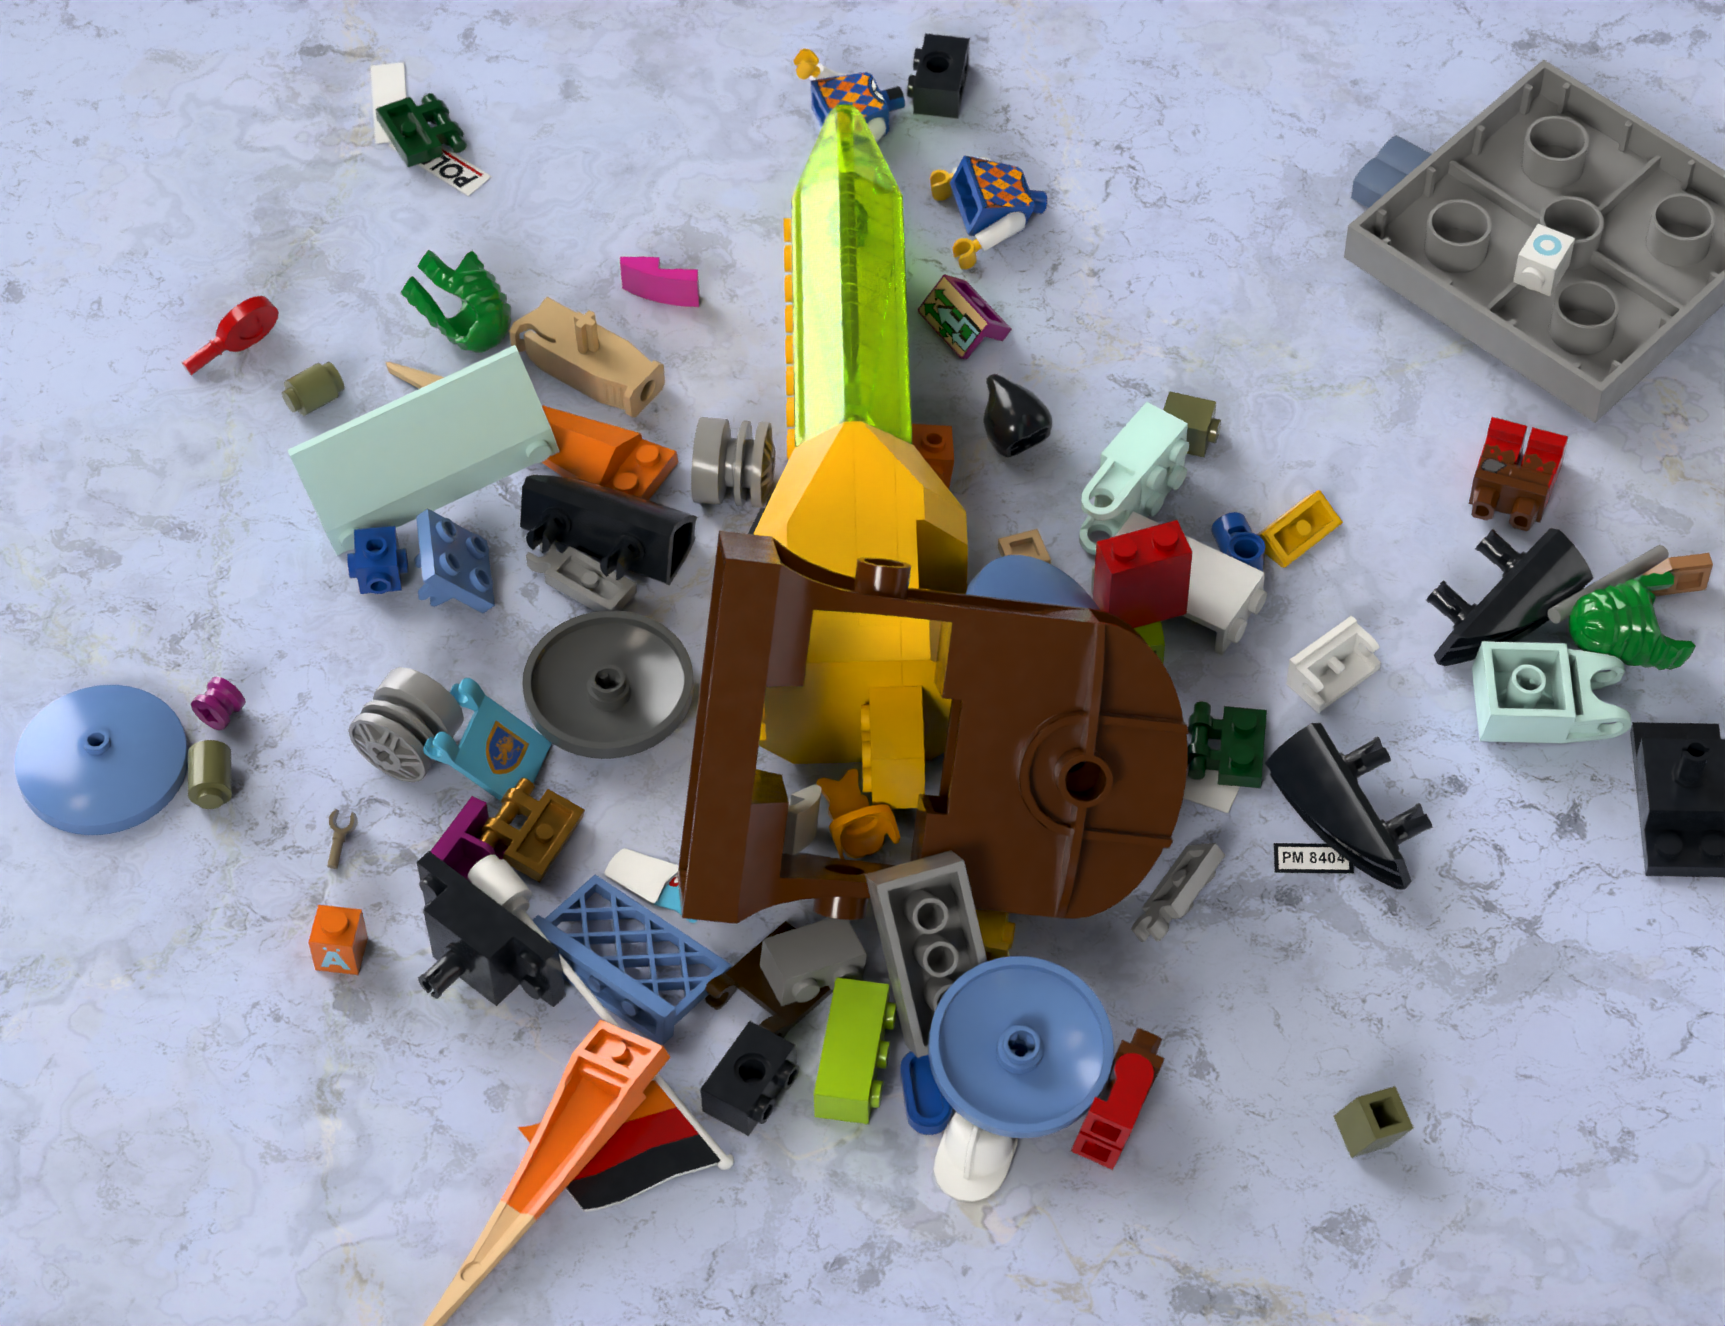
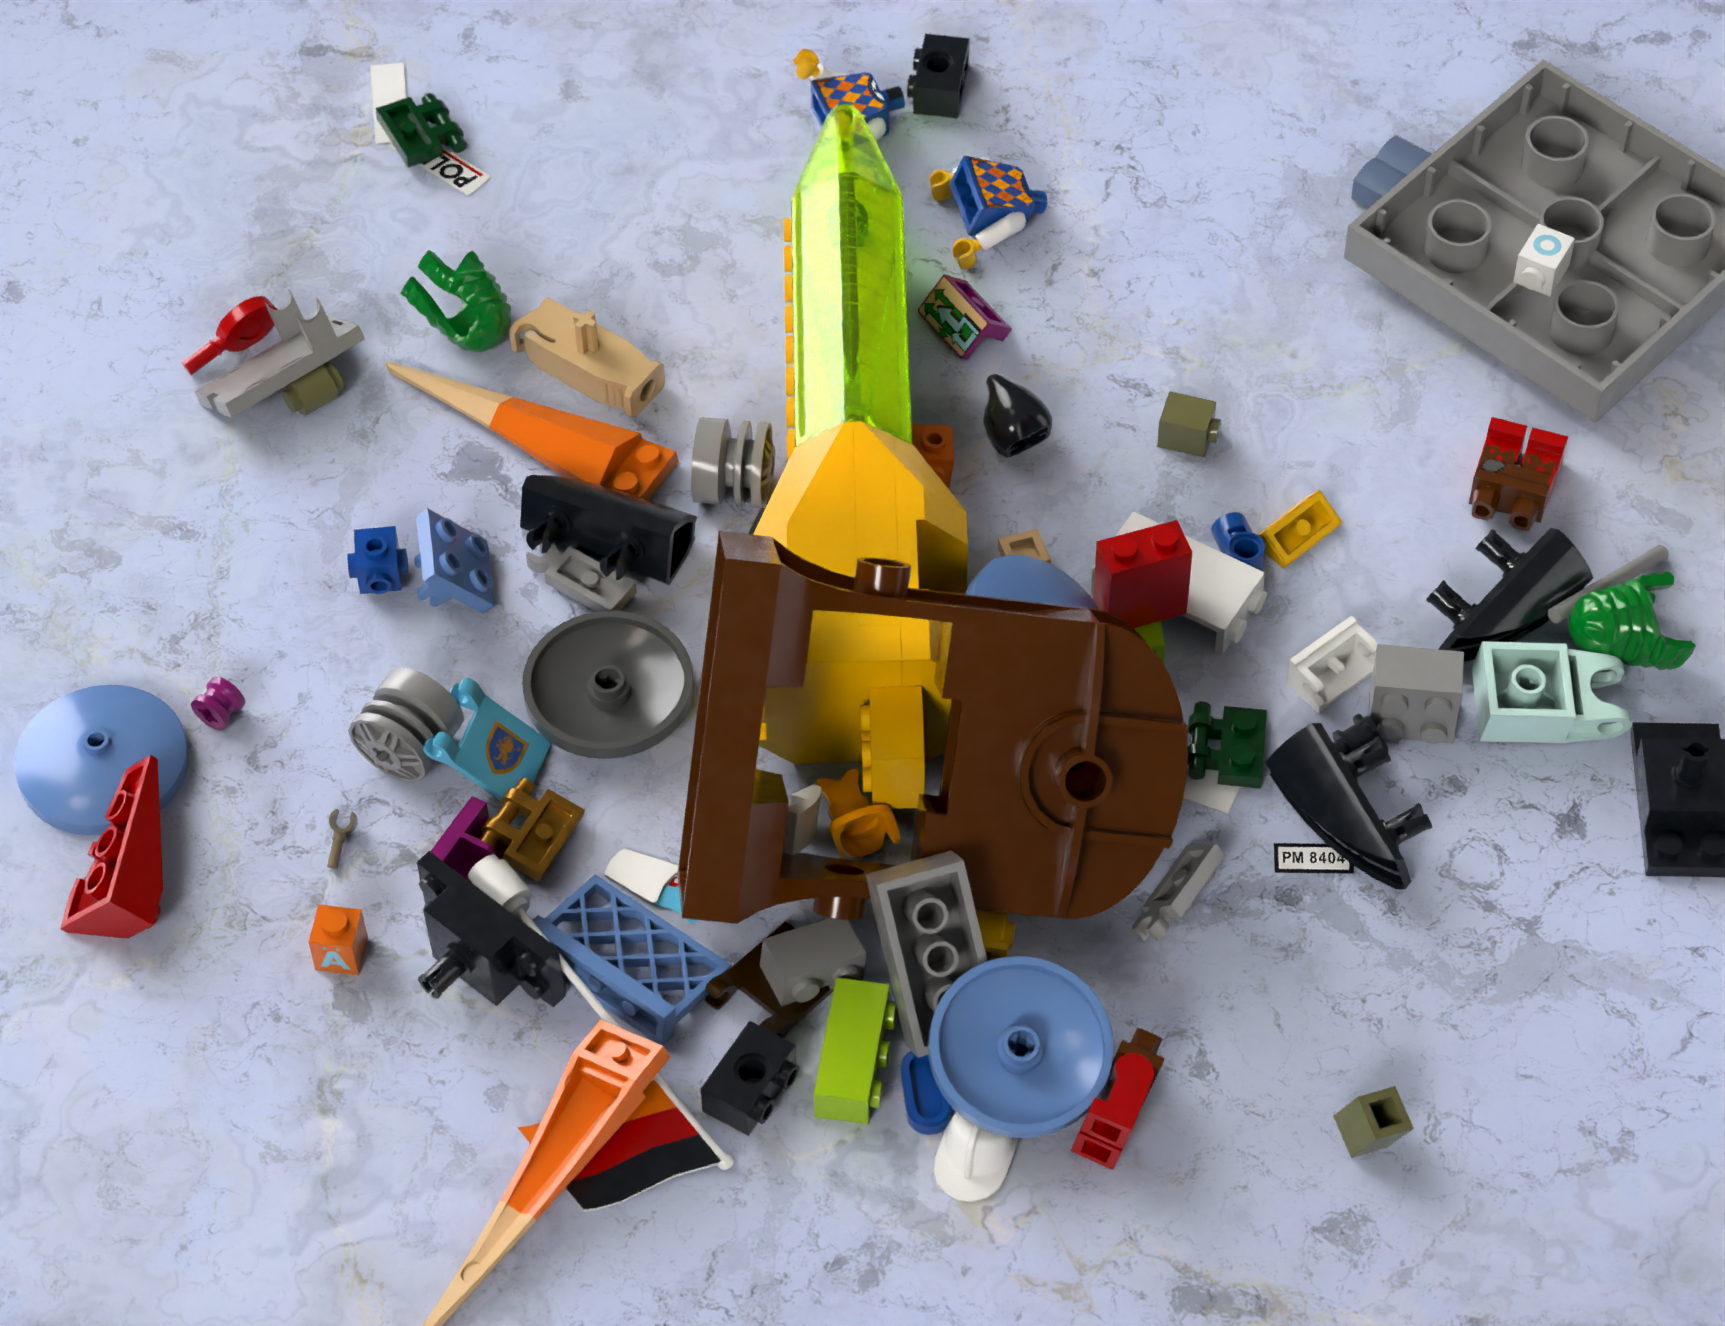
olive brick [188,740,232,809] -> none
light aqua slope [287,345,560,556] -> none
dark pink slope [620,256,700,307] -> none
light aqua brick [1079,402,1189,555] -> none
medium nougat tile [1642,553,1713,596] -> none
none -> red wedge [60,755,163,939]
none -> light grey piece [194,289,365,418]
none -> black brick [1332,713,1388,755]
none -> light grey brick [1368,644,1464,744]

